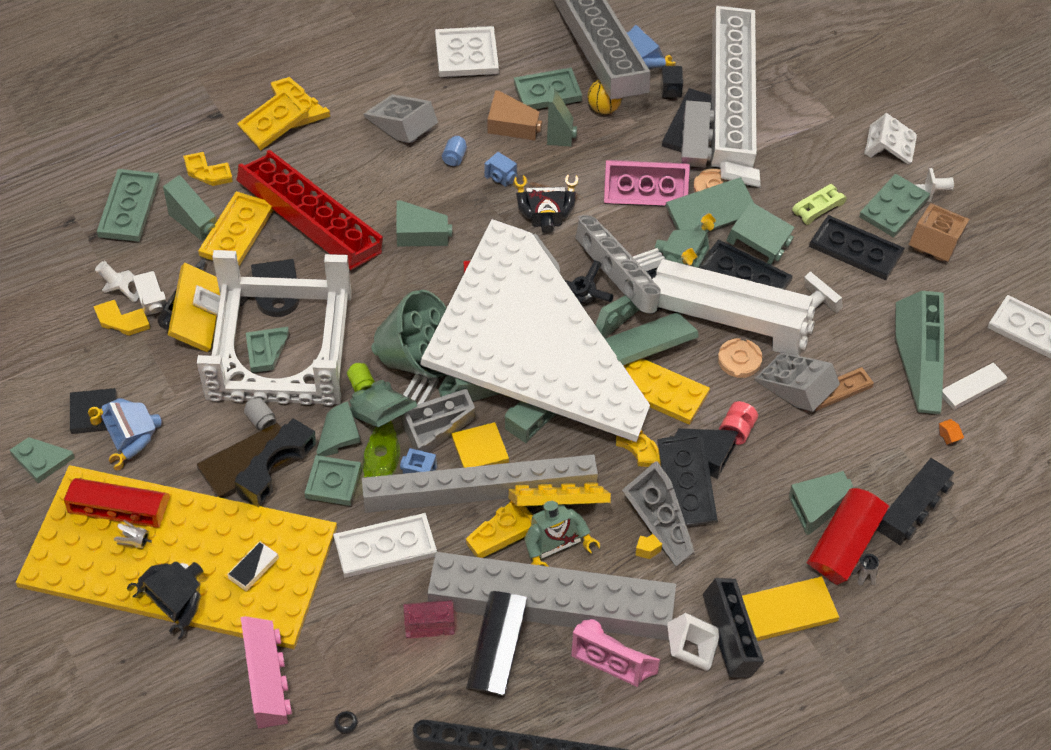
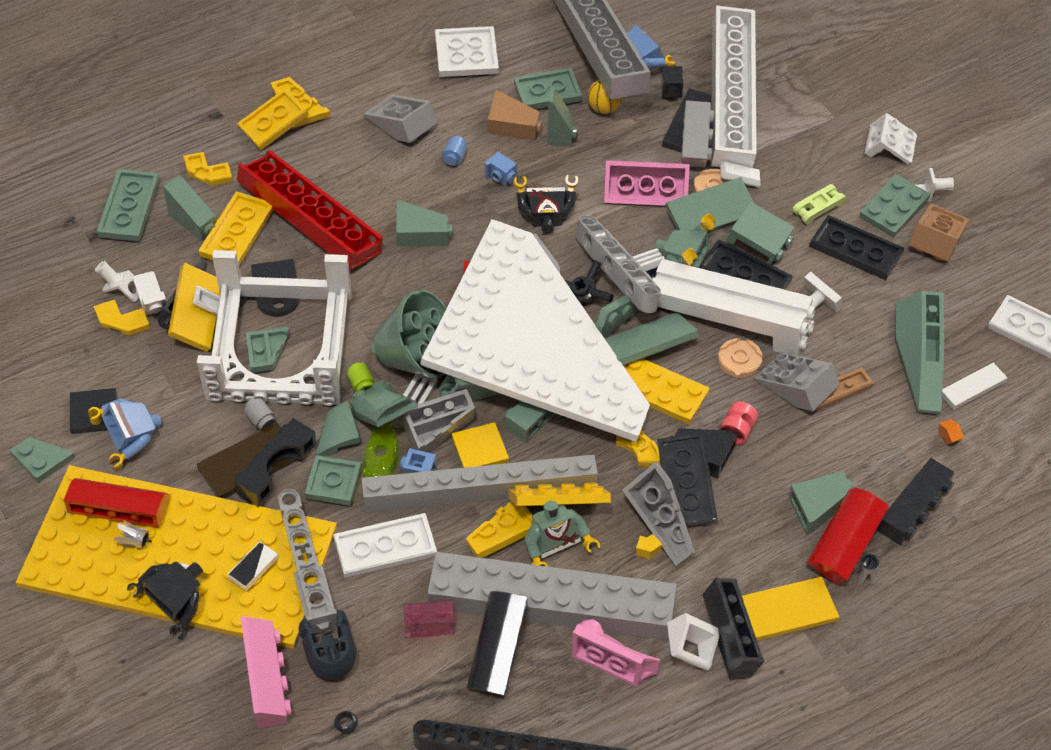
none -> piece [278,489,356,680]

